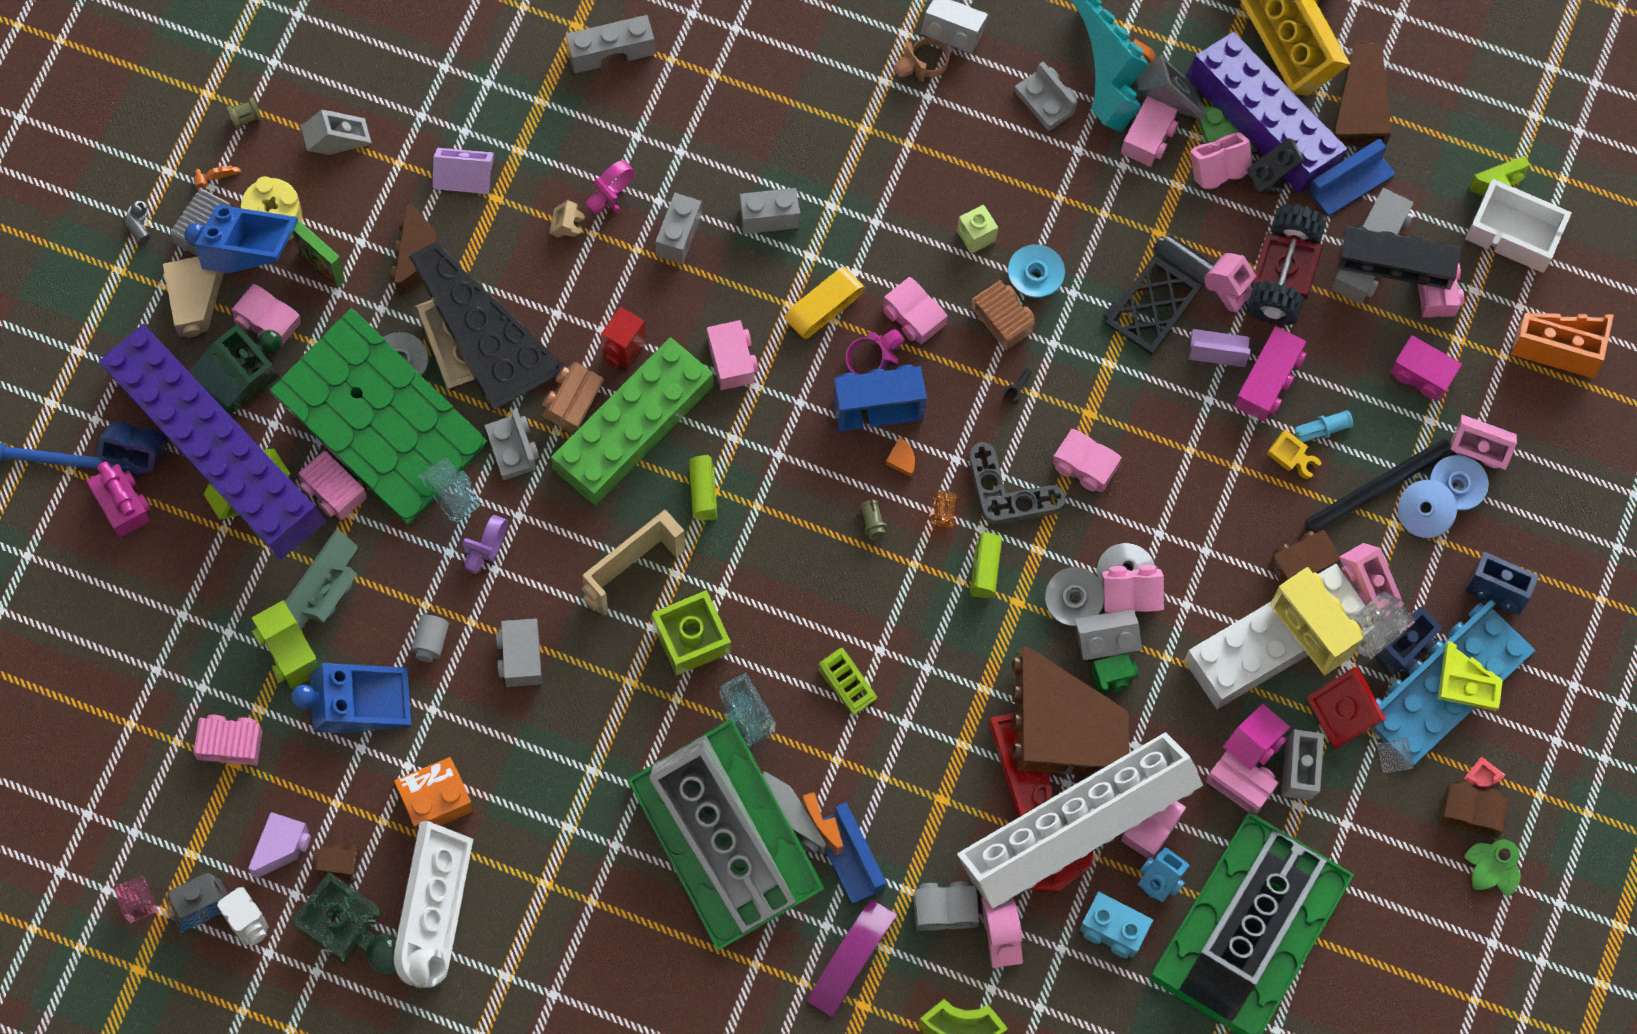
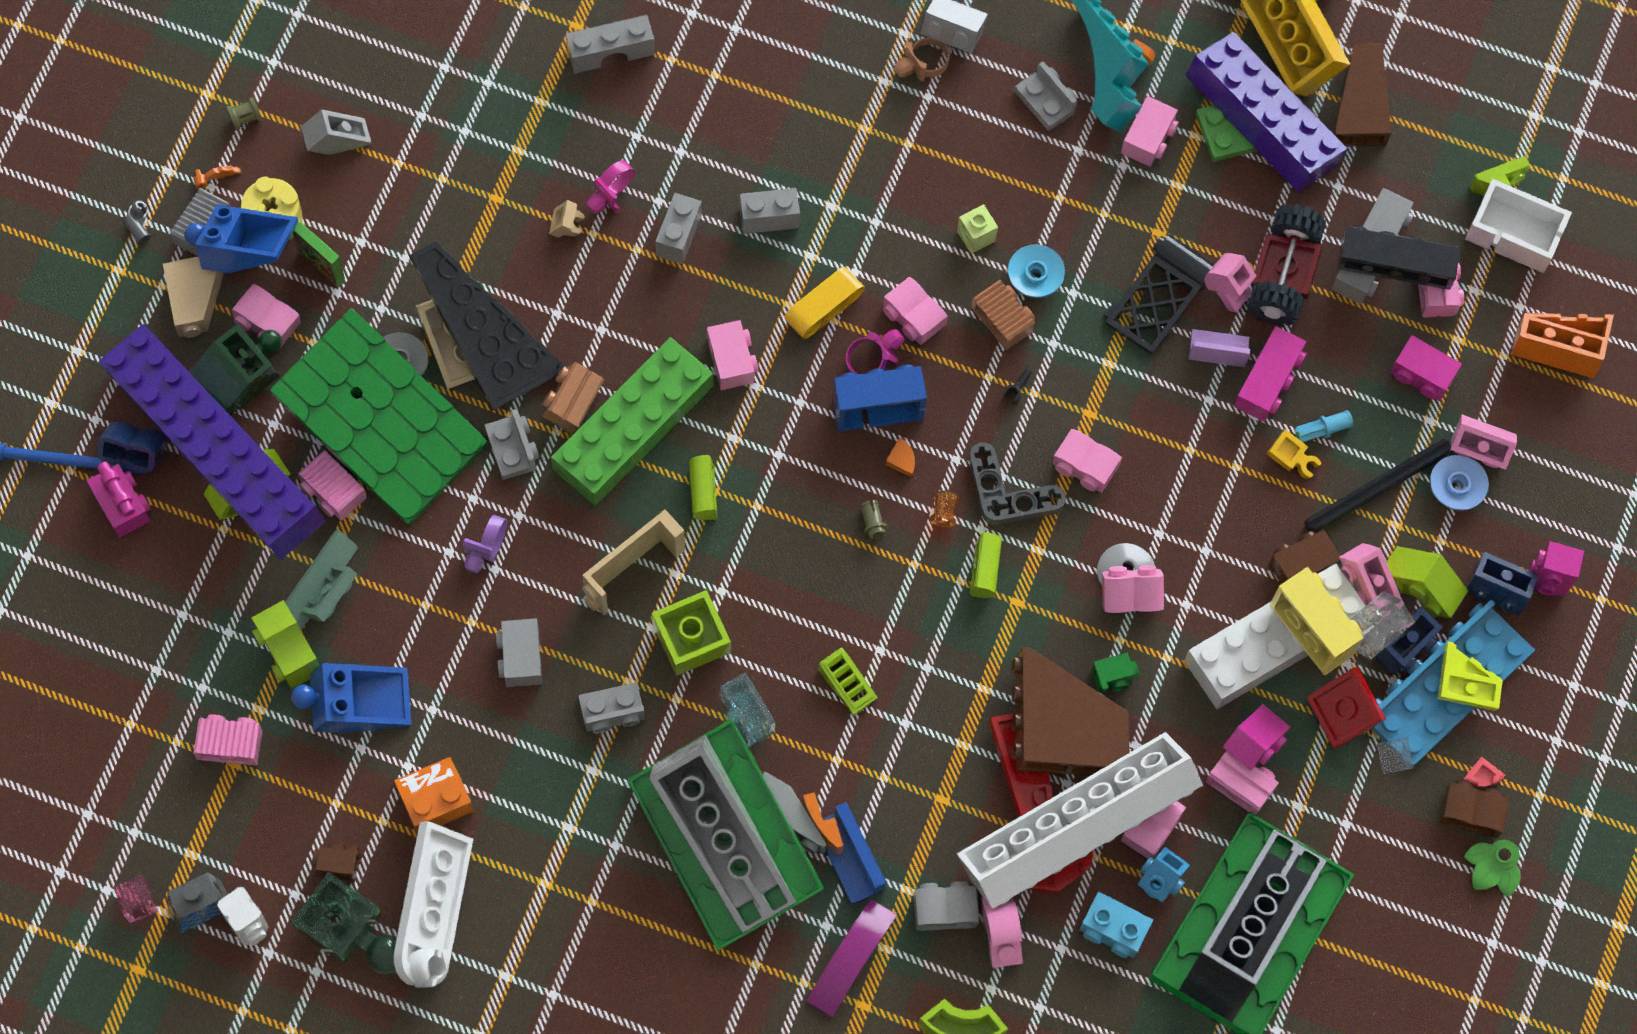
lavender slope [248,812,311,878] -> none
reddish brown slope [391,204,439,294] -> none
light grey brick [411,615,449,662] -> none
clear light blue brick [418,456,482,523] -> none
lavender panel [433,148,494,194] -> none
red brick [601,307,646,371] -> none
light grey dish [1045,567,1104,626] -> none
light grey brick [1075,609,1142,660] -> none
dark grey slope [1136,55,1205,119] -> none
bright pink brick [1190,133,1253,189] -> none
black bracket [1247,138,1304,195] -> none
light grey brick [1281,729,1324,800] -> none
blue panel [1308,138,1395,217] -> none
light blue dish [1398,480,1457,538] -> none
none -> light grey bracket [578,682,645,734]
none -> lime brick [1386,546,1468,618]
none -> dark pink brick [1528,541,1584,597]

